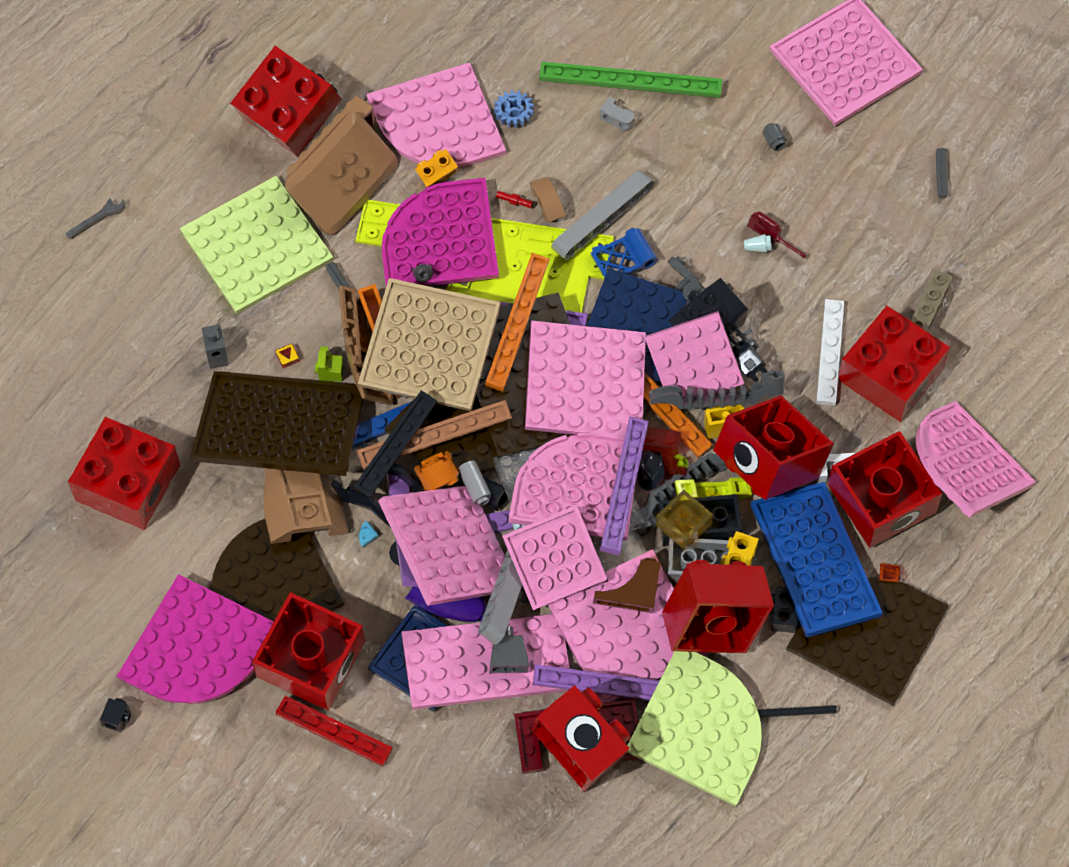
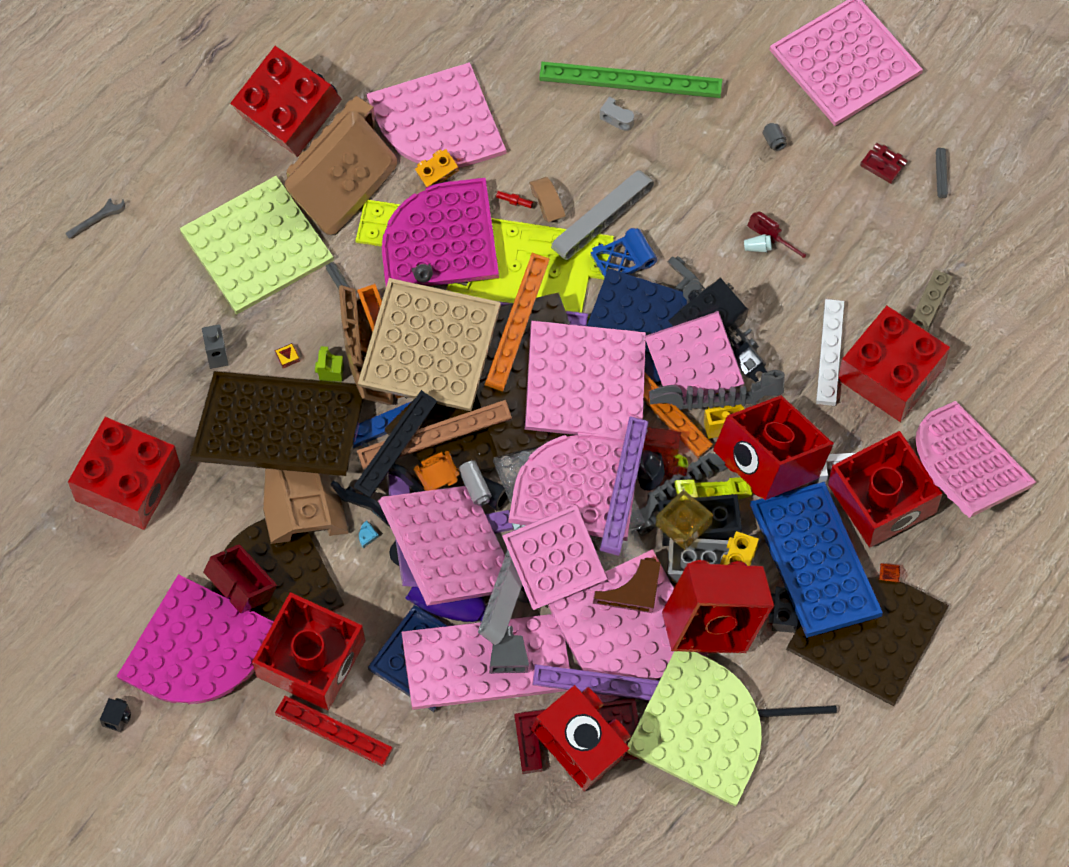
medium blue gear [494,90,534,128] -> none
none -> dark red piece [203,544,277,614]
none -> dark red plate [860,143,908,184]

